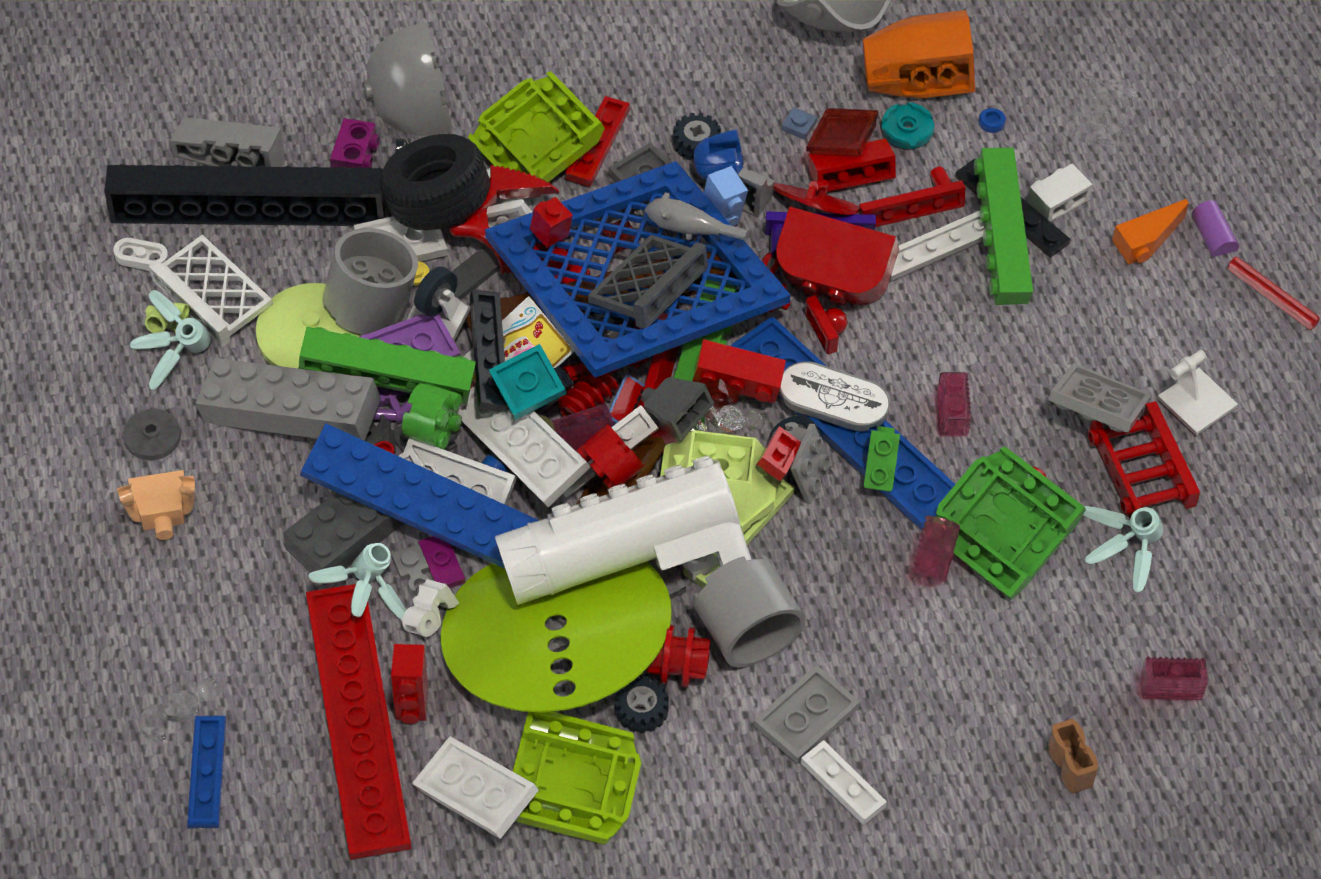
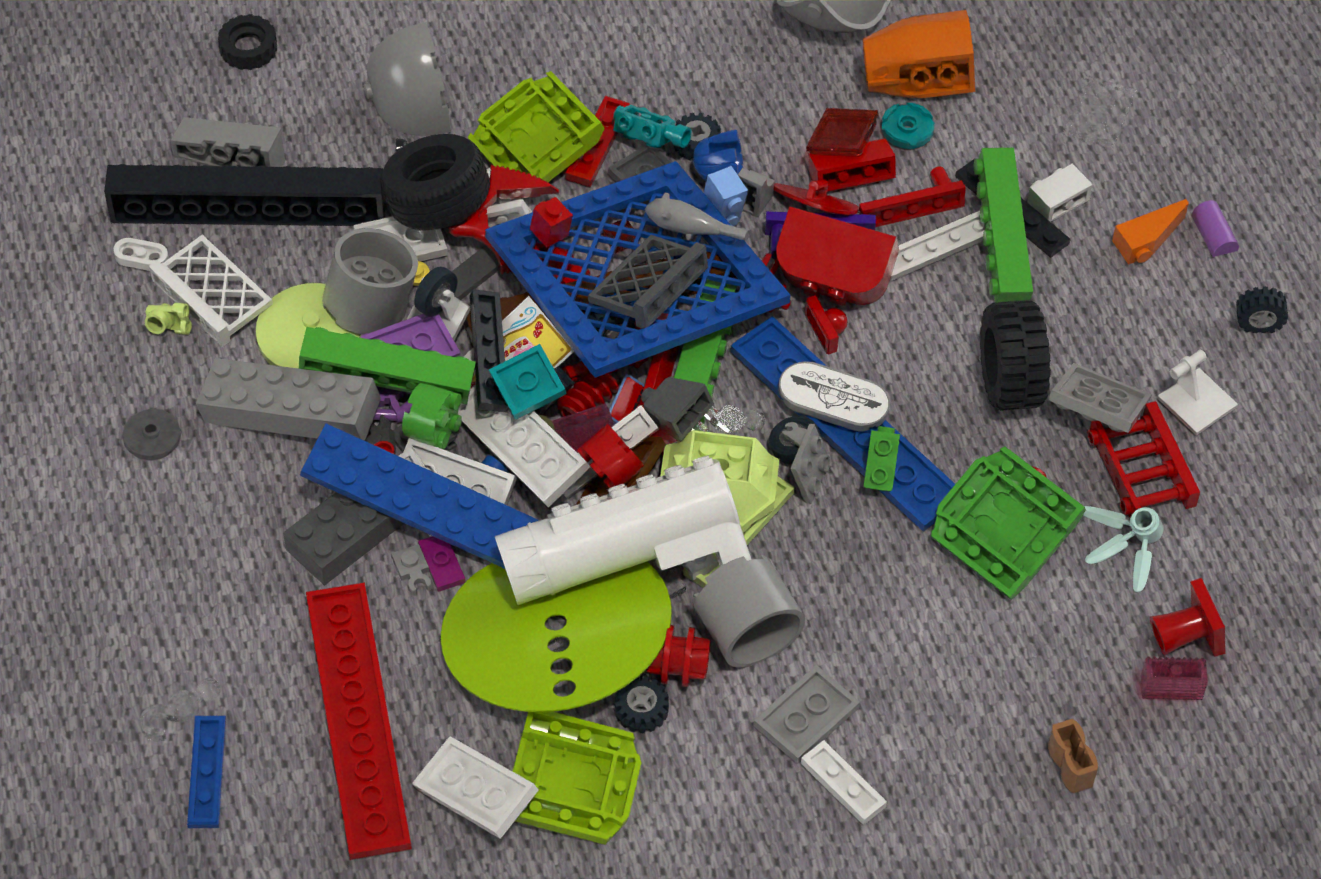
light nougat torso [117,470,196,540] -> none
light aqua plant [130,290,211,390] -> none
light aqua plant [308,543,406,620] -> none
magenta brick [330,118,380,168] -> none
red brick [391,644,428,724] -> none
white leg [402,579,459,637] -> none
red brick [692,339,786,403] -> none
clear red plate [705,379,739,408] -> none
red plate [756,426,801,481] -> none
sand blue plate [781,107,817,140] -> none
clear pink brick [912,515,960,582] -> none
clear pink brick [937,372,972,437] -> none
blue tile [979,108,1006,133] -> none
axle [1227,256,1320,330] -> none
none -> black tyre [218,14,278,70]
none -> teal brick [613,105,692,148]
none -> black tyre [980,300,1051,411]
none -> red plant [1150,578,1226,657]
none -> black wheel [1236,286,1288,333]

